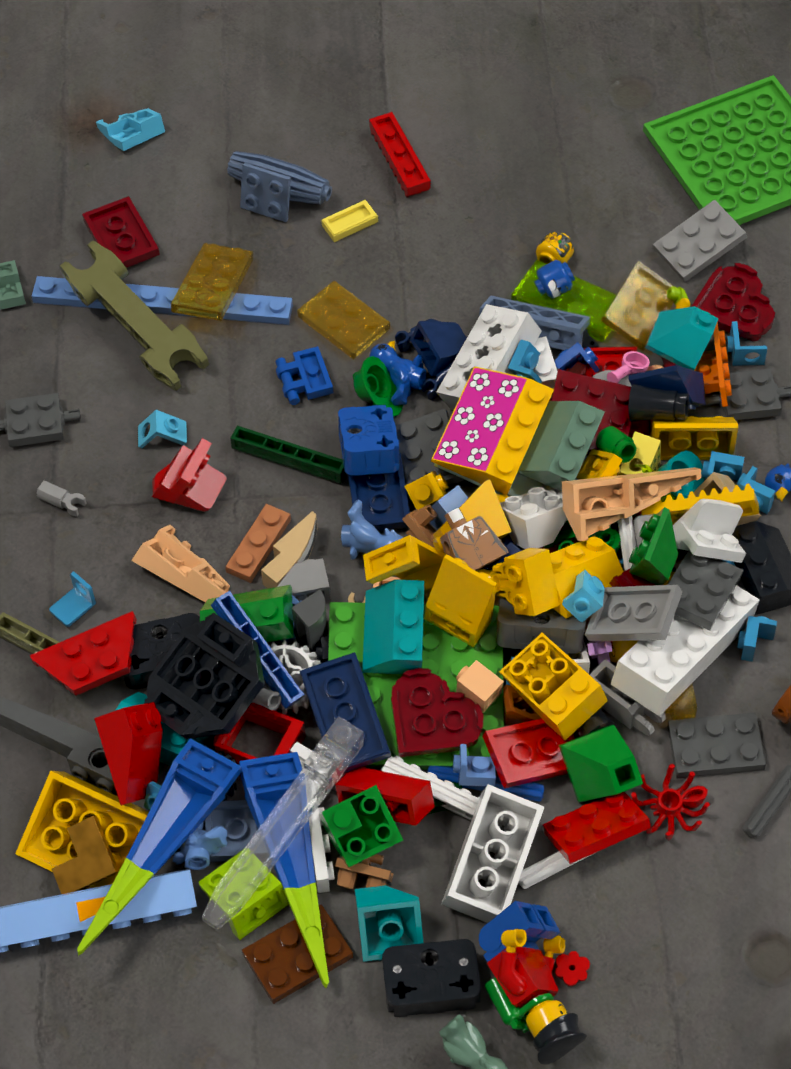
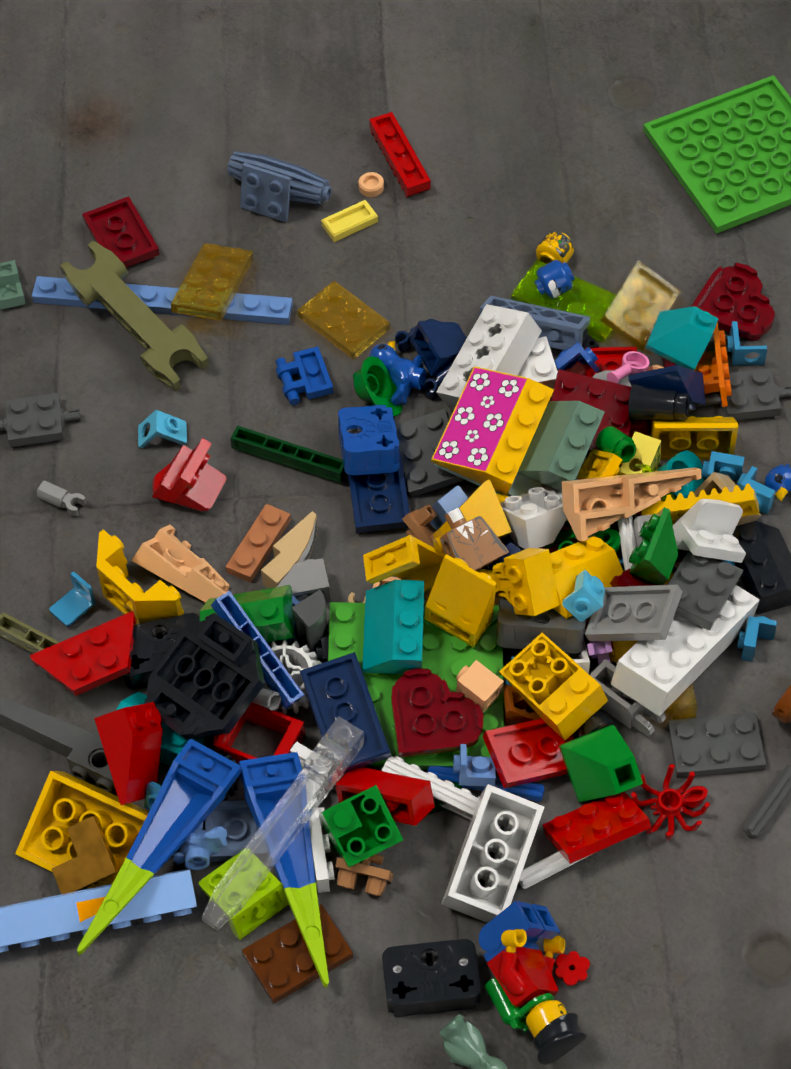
medium azure slope [96,108,165,151] -> none
medium blue animal [341,500,404,560] -> none
teal slope [355,885,424,962] -> none
yellow bracket [404,470,448,510] -> none
dark azure bracket [508,340,542,383] -> none
light grey plate [653,200,747,282] -> none
lime arm [667,286,690,309] -> none
none -> yellow slope [96,529,184,625]
none -> light nougat tile [358,172,384,197]

